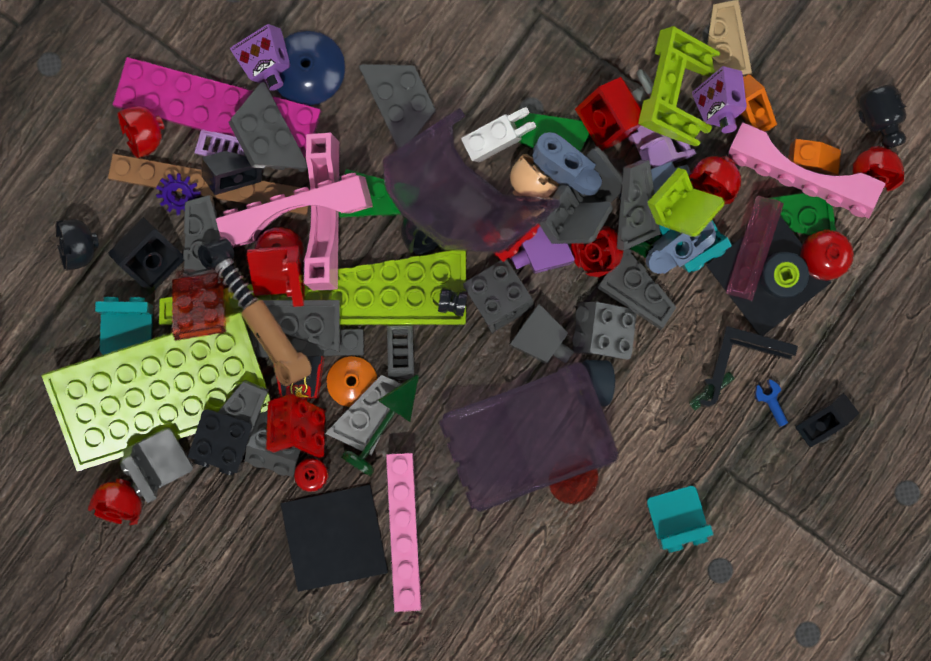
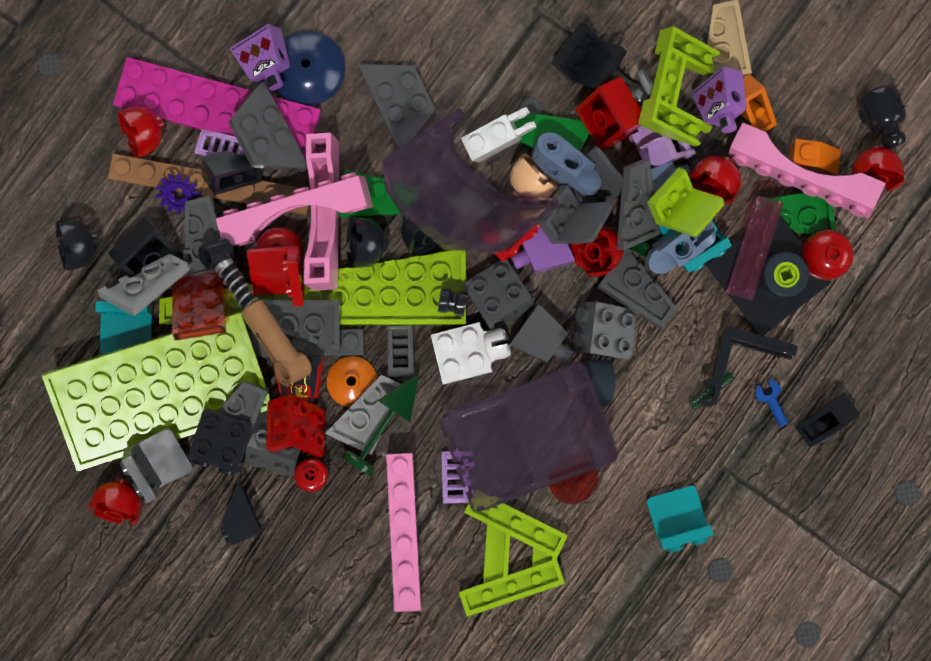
black piece [280,485,388,592] -> none
none -> light grey wing [97,254,190,316]
none -> black slope [221,485,264,545]
none -> black cylinder [346,217,388,268]
none -> white plate [431,322,511,385]
none -> lavender slope [442,451,469,503]
none -> lime plate [459,489,568,617]
none -> black bracket [551,23,627,90]

